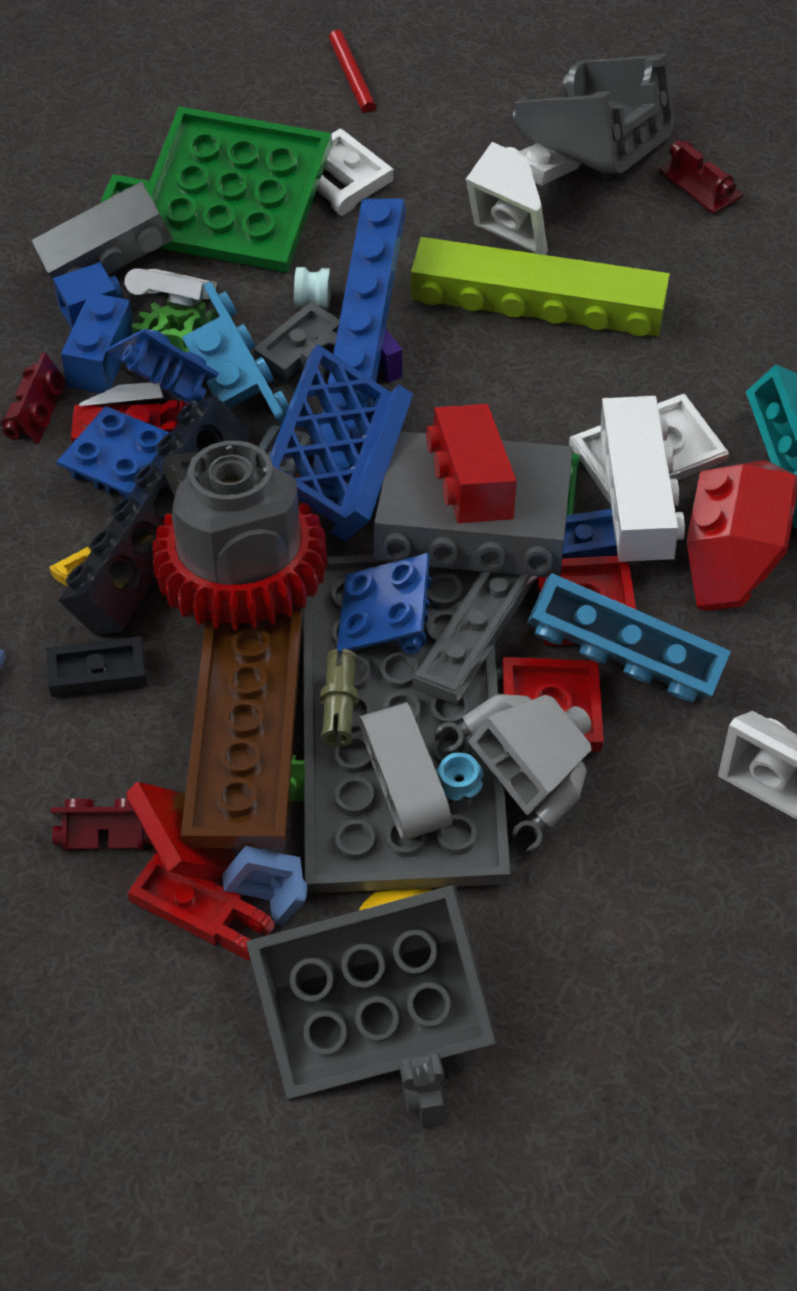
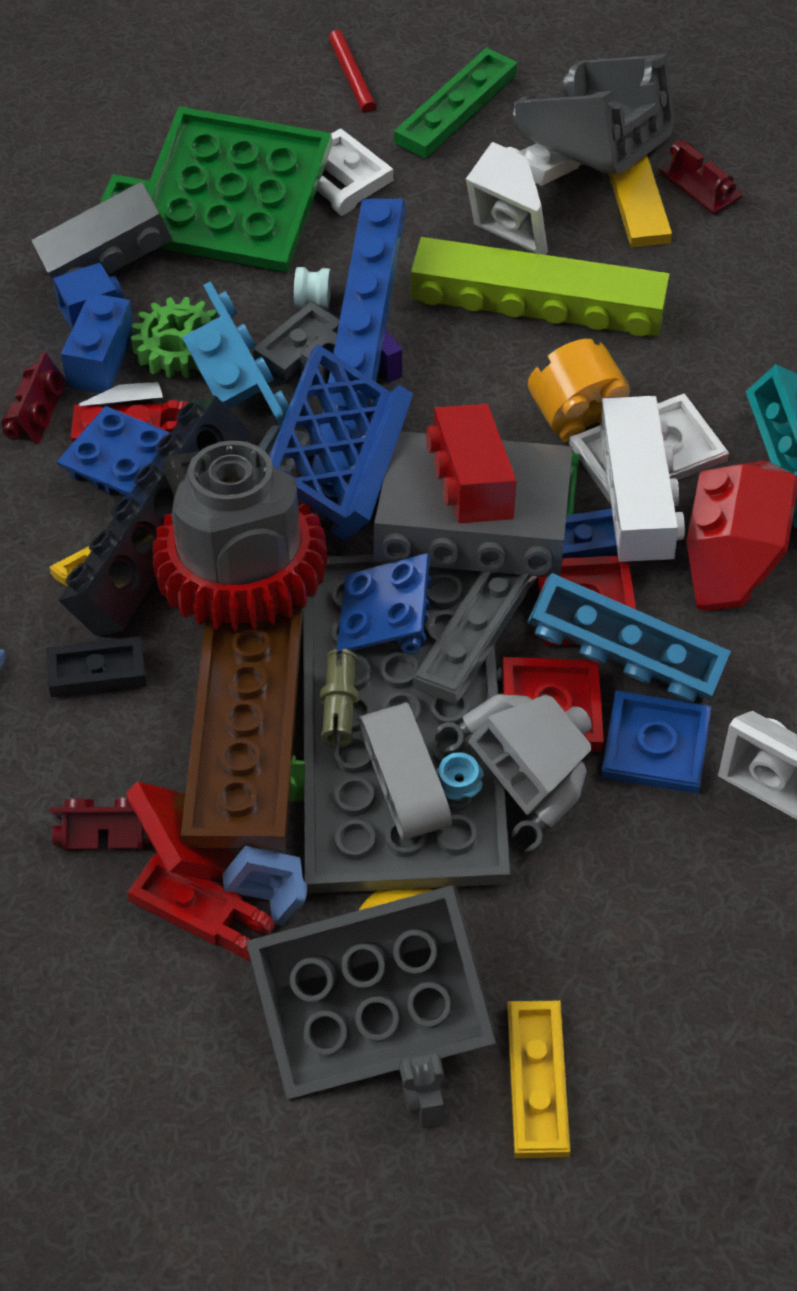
blue hinge [105,328,219,403] -> none
white plate [125,269,217,306] -> none
none -> green plate [394,47,518,159]
none -> yellow tile [507,1001,570,1158]
none -> light orange brick [528,339,630,443]
none -> blue tile [601,691,711,794]
none -> yellow tile [609,155,672,248]

